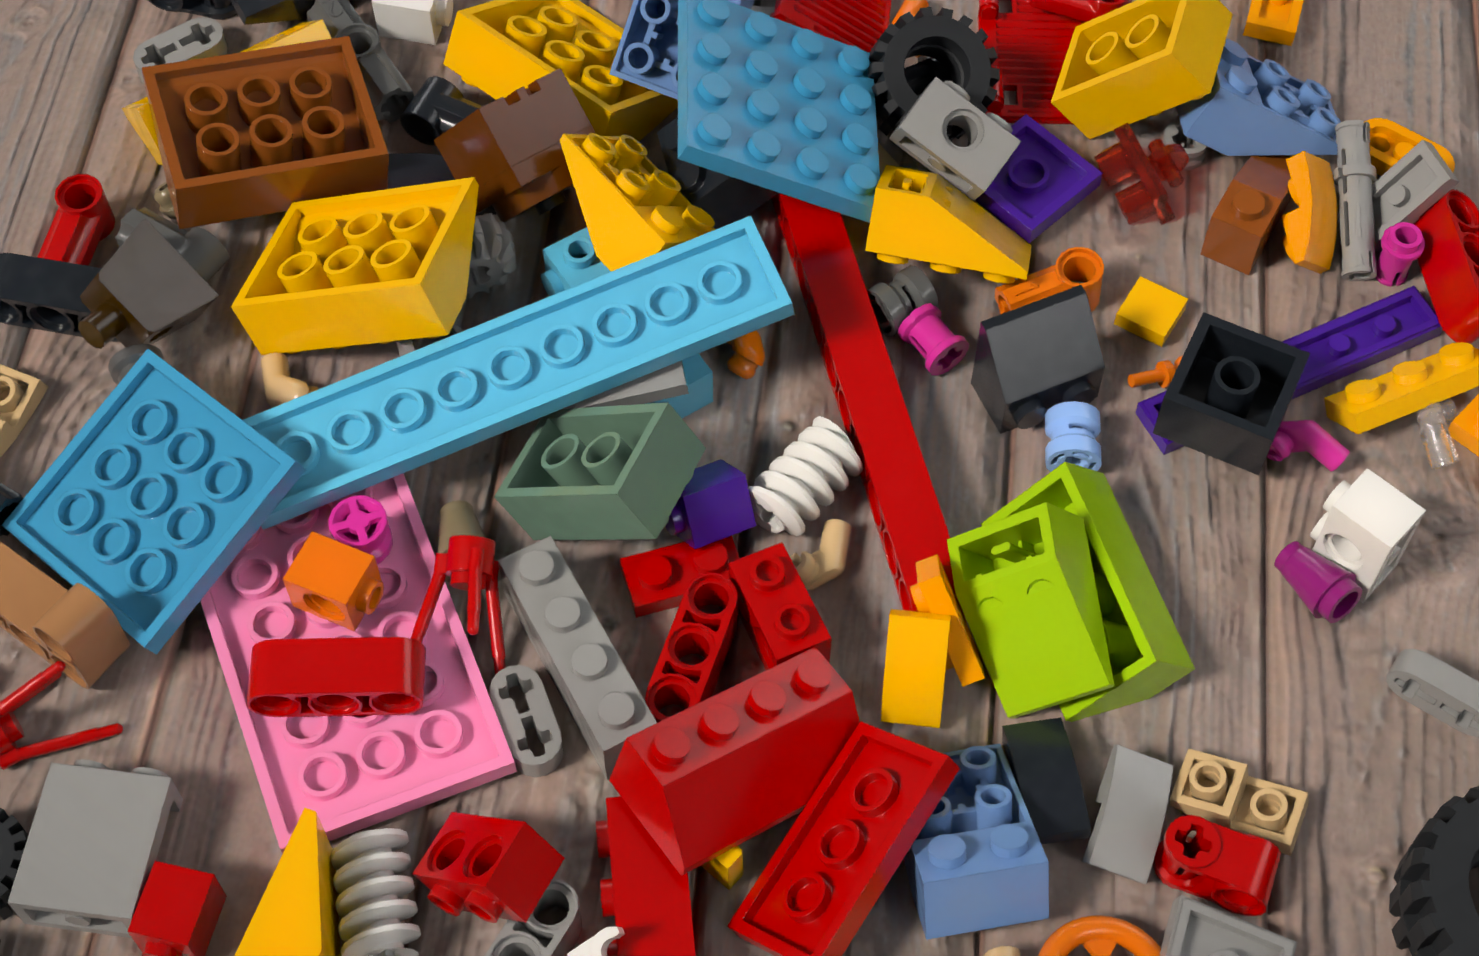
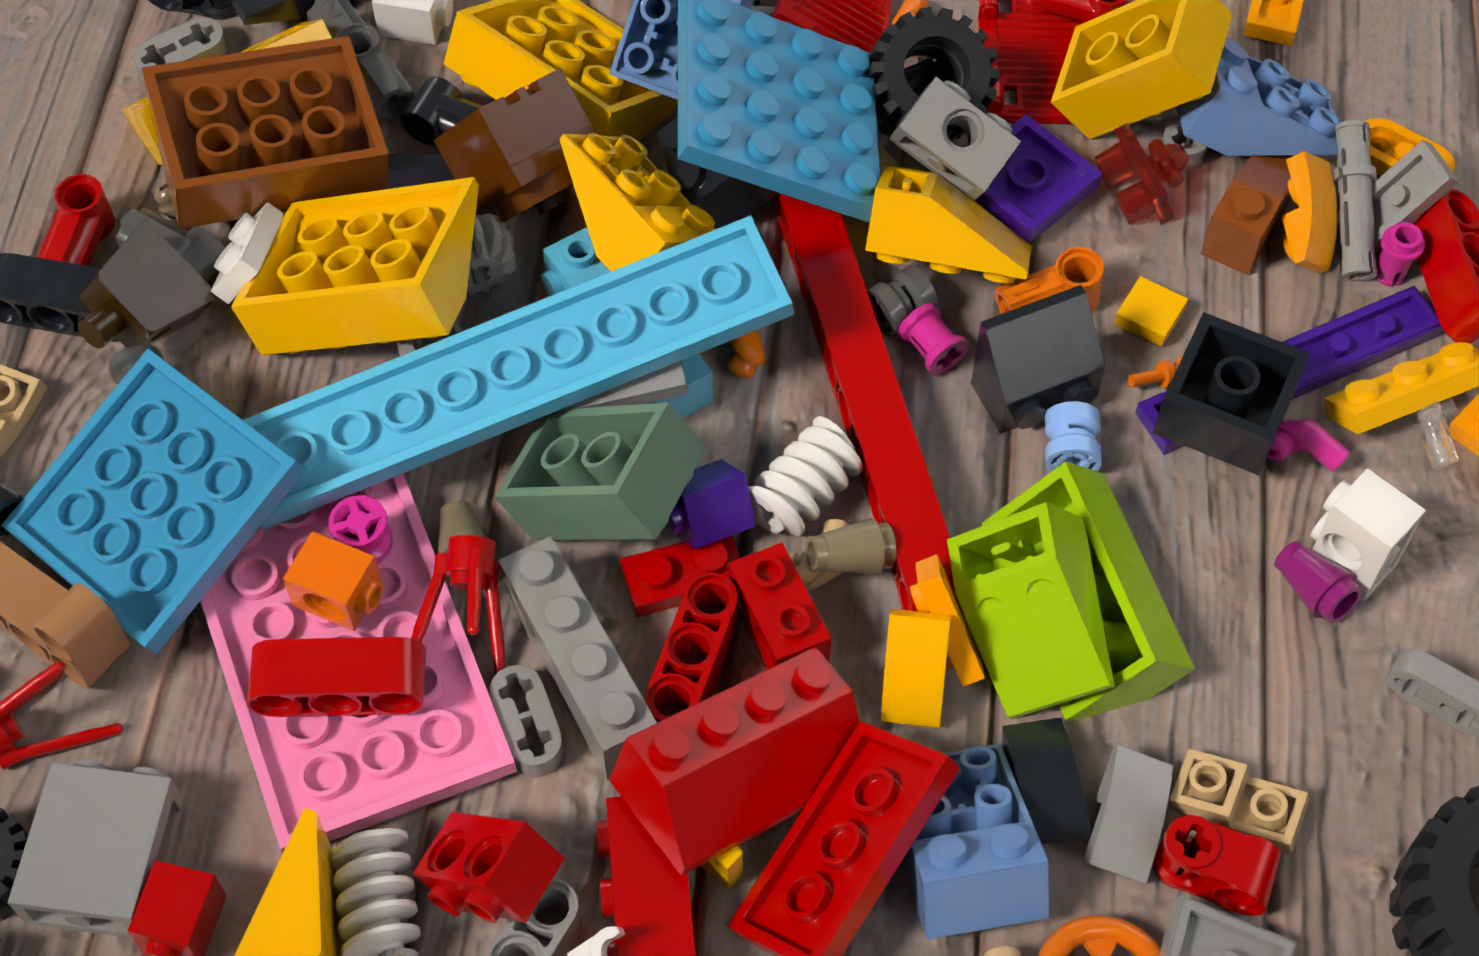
tan arm [261,353,319,408] -> none
none -> white plate [210,202,285,304]
none -> dark tan cone [805,518,896,576]

